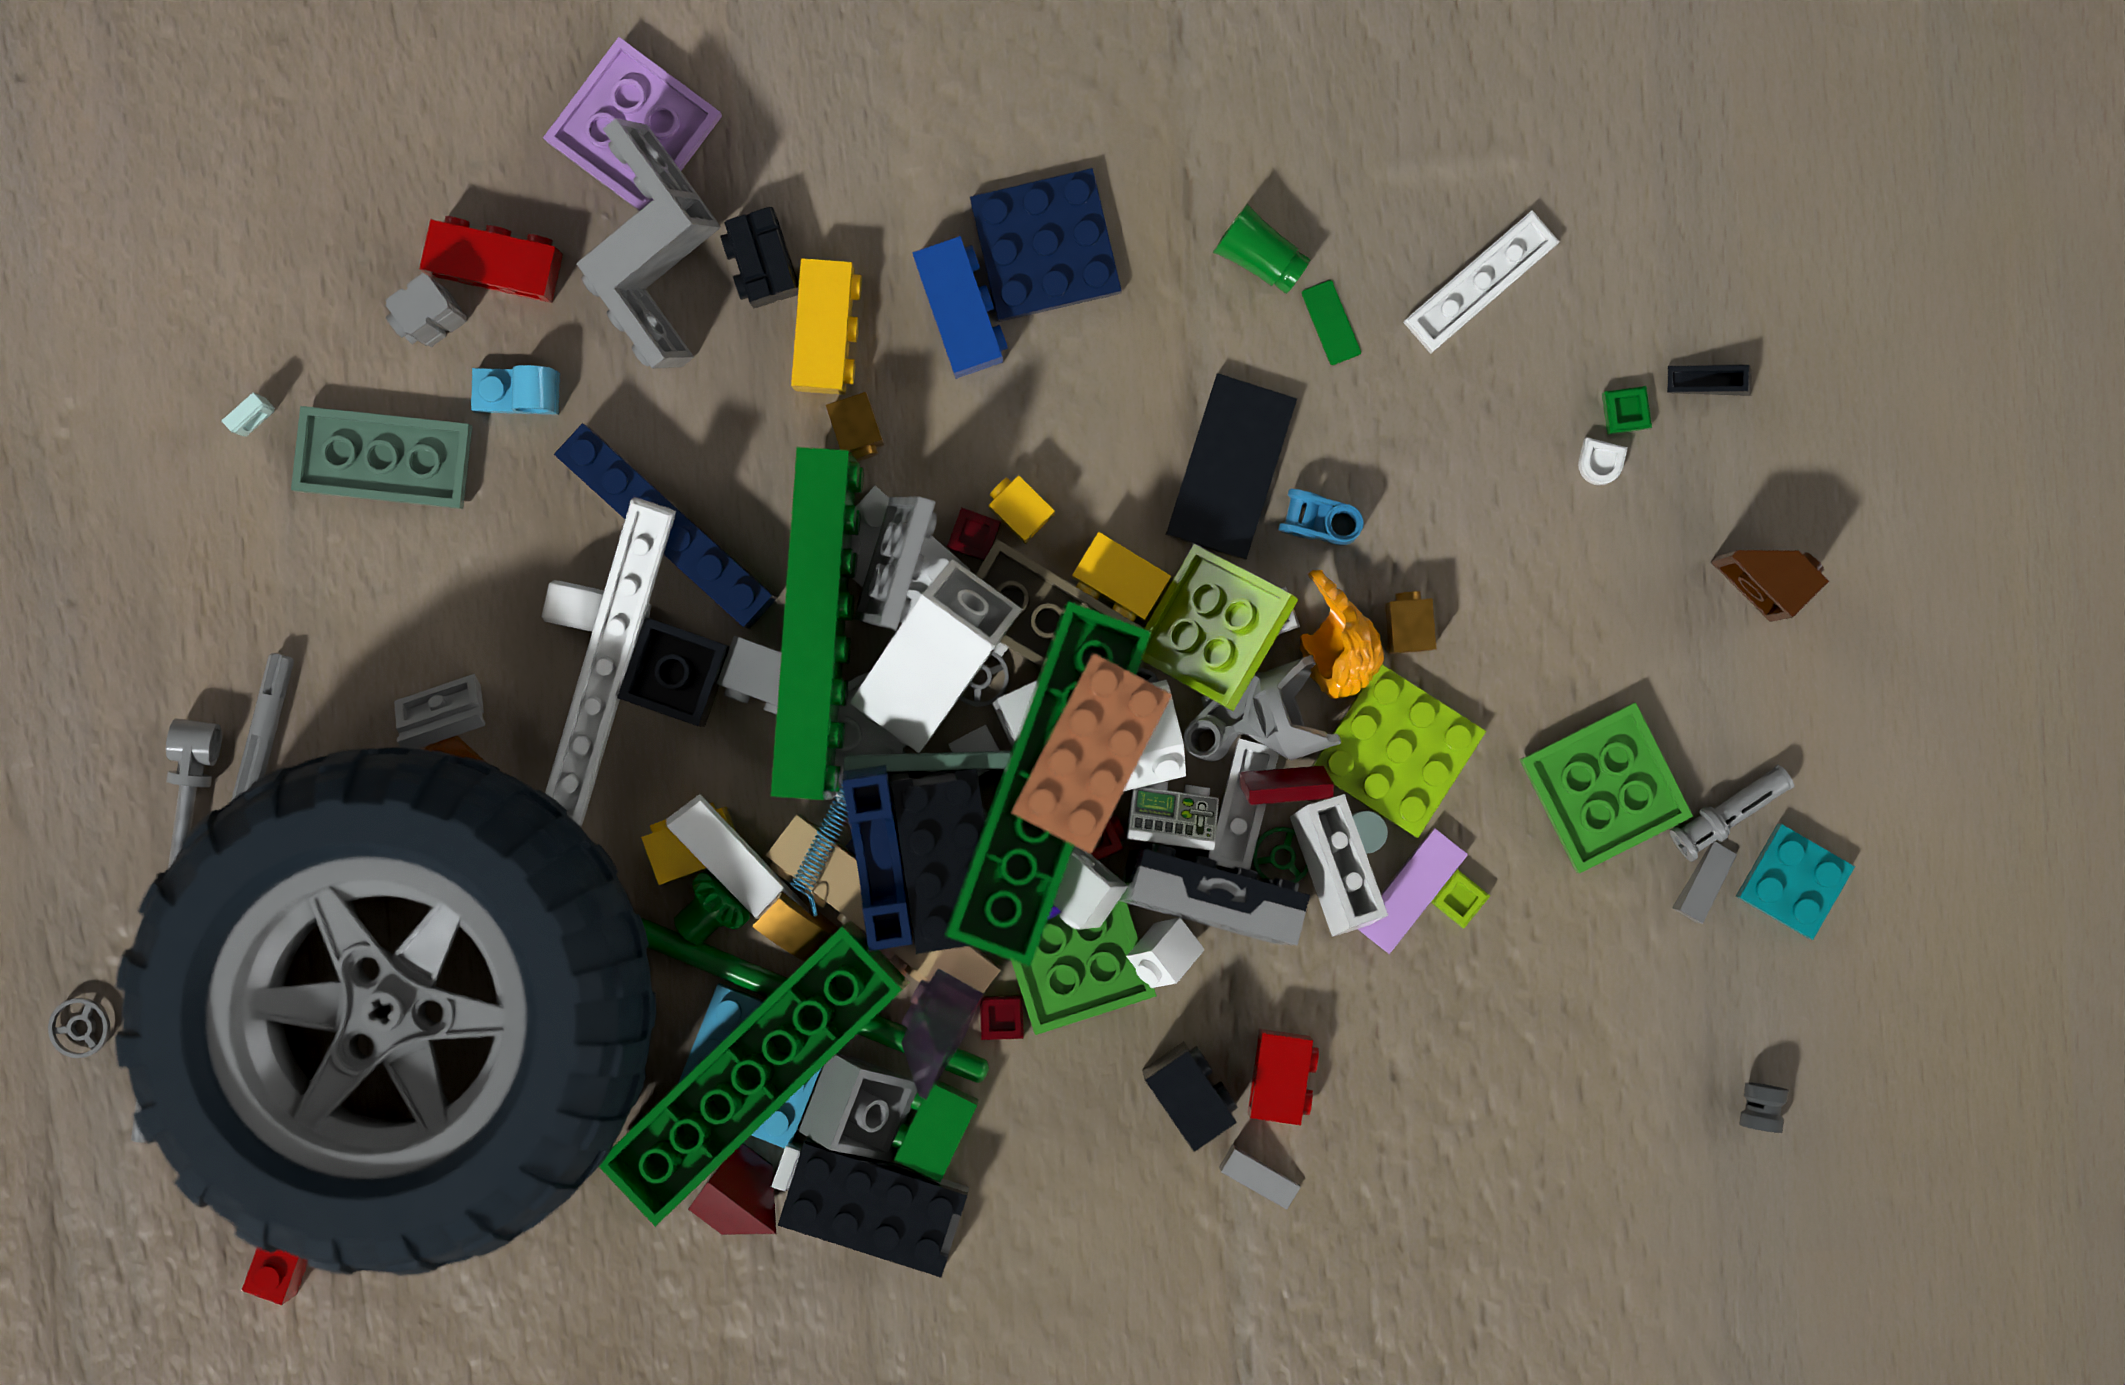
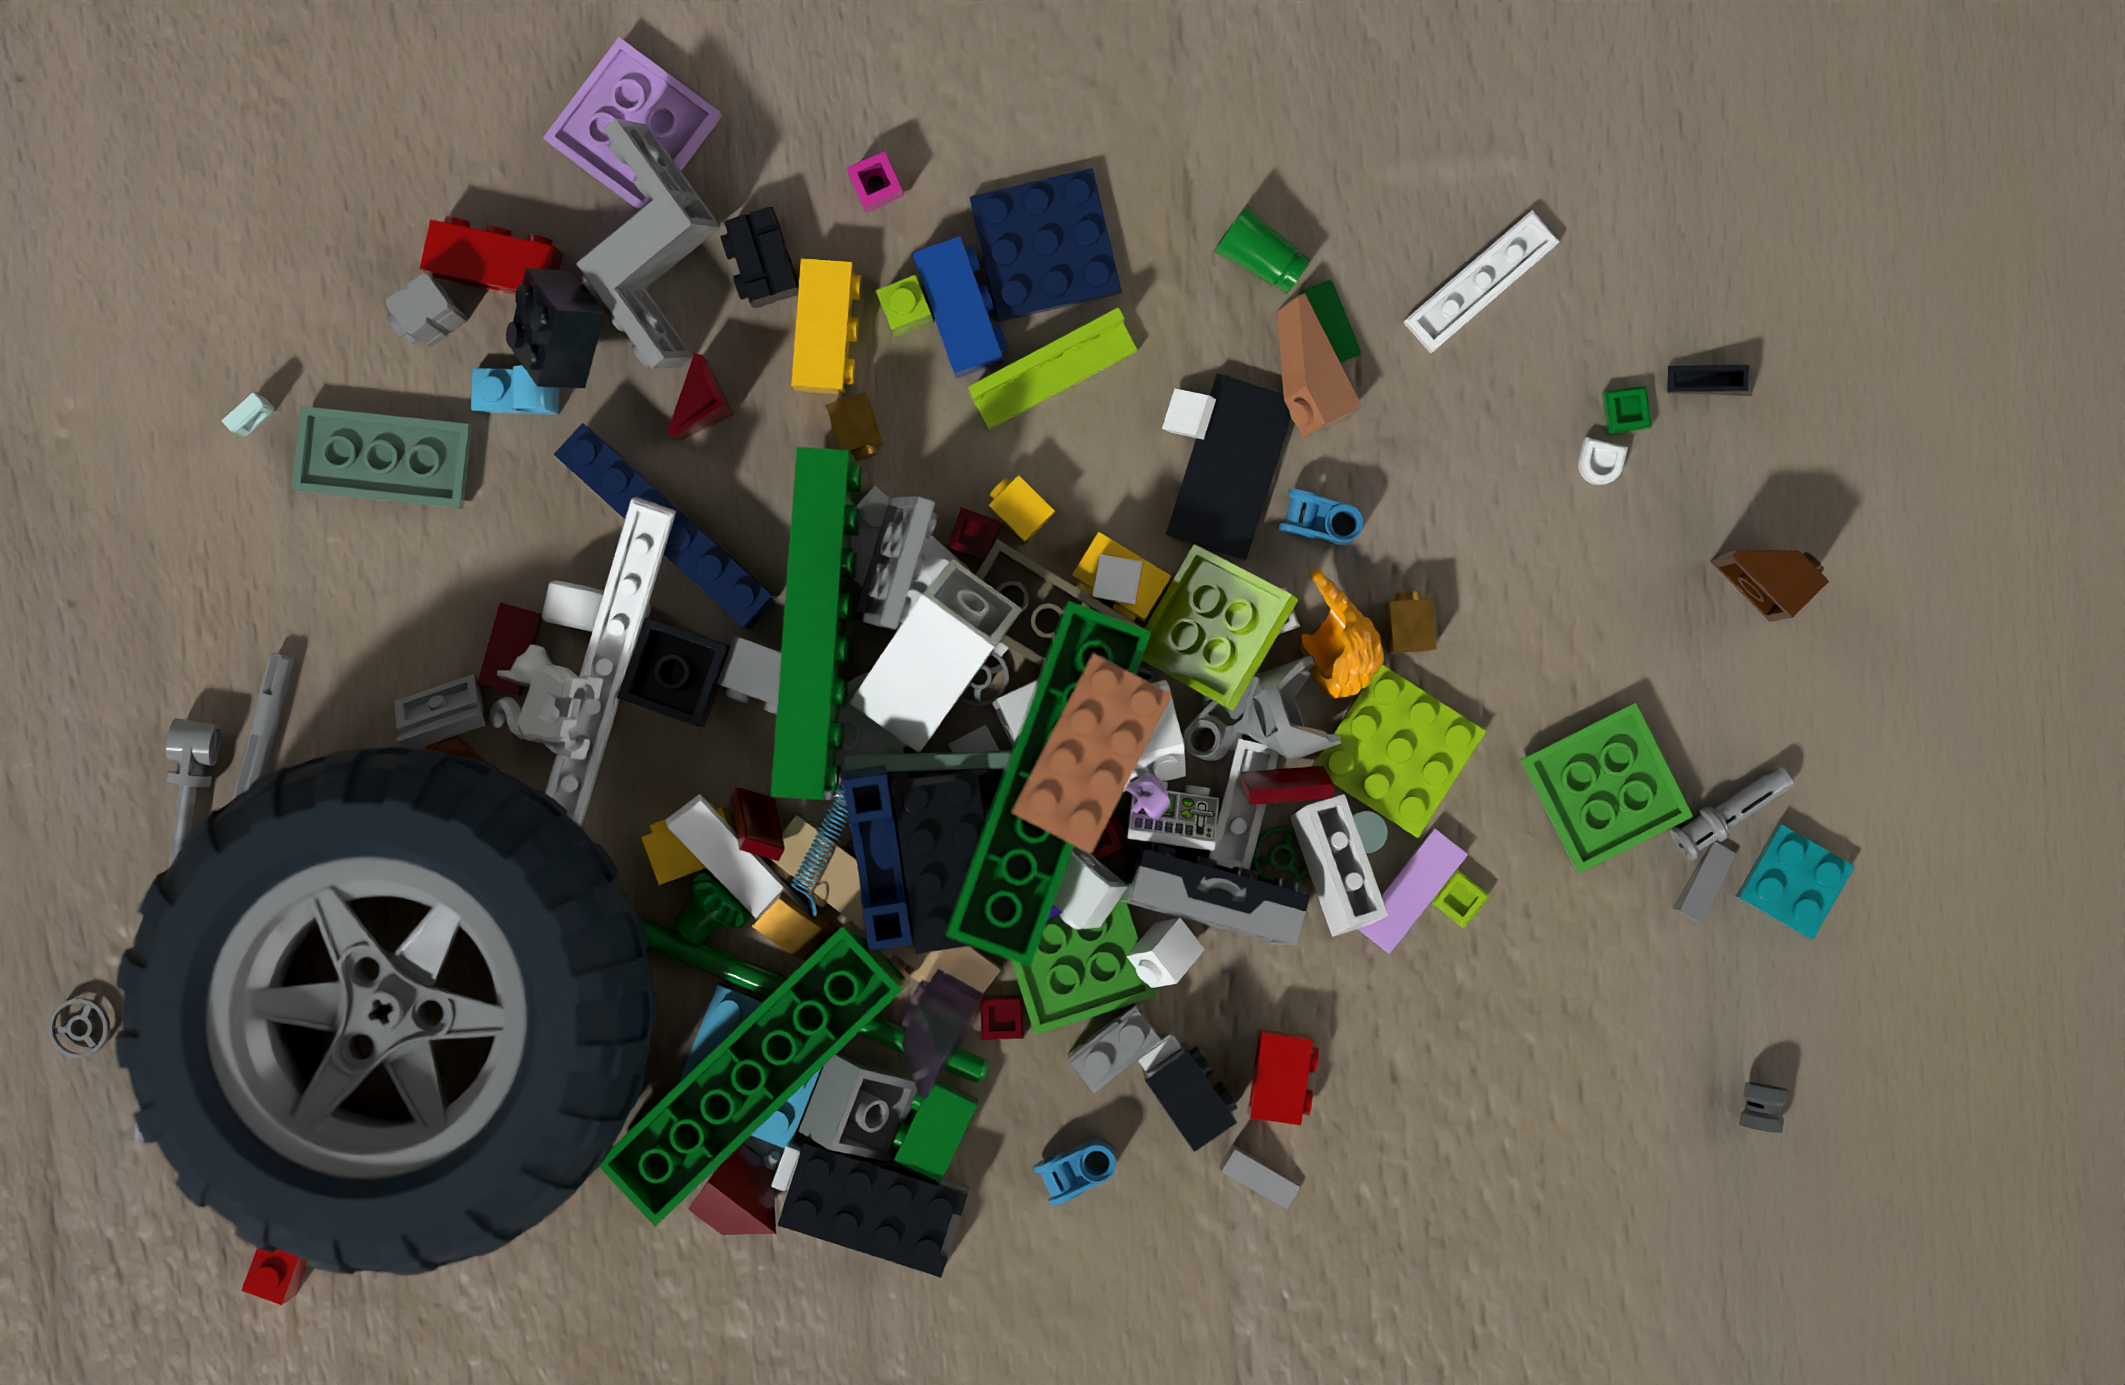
none -> dark red tile [477,602,542,695]
none -> white animal [489,645,603,760]
none -> black brick [506,268,605,388]
none -> dark red slope [667,353,734,441]
none -> dark red tile [730,787,785,861]
none -> light grey piece [763,1151,780,1170]
none -> dark pink plate [846,151,904,213]
none -> lime brick [876,275,933,338]
none -> lime fence [968,307,1138,430]
none -> dark azure piece [1033,1138,1117,1206]
none -> light grey brick [1067,1003,1161,1093]
none -> white tile [1092,554,1142,605]
none -> lavender piece [1126,773,1170,819]
none -> white tile [1138,1031,1181,1072]
none -> white tile [1162,388,1216,440]
none -> nougat slope [1277,293,1362,438]

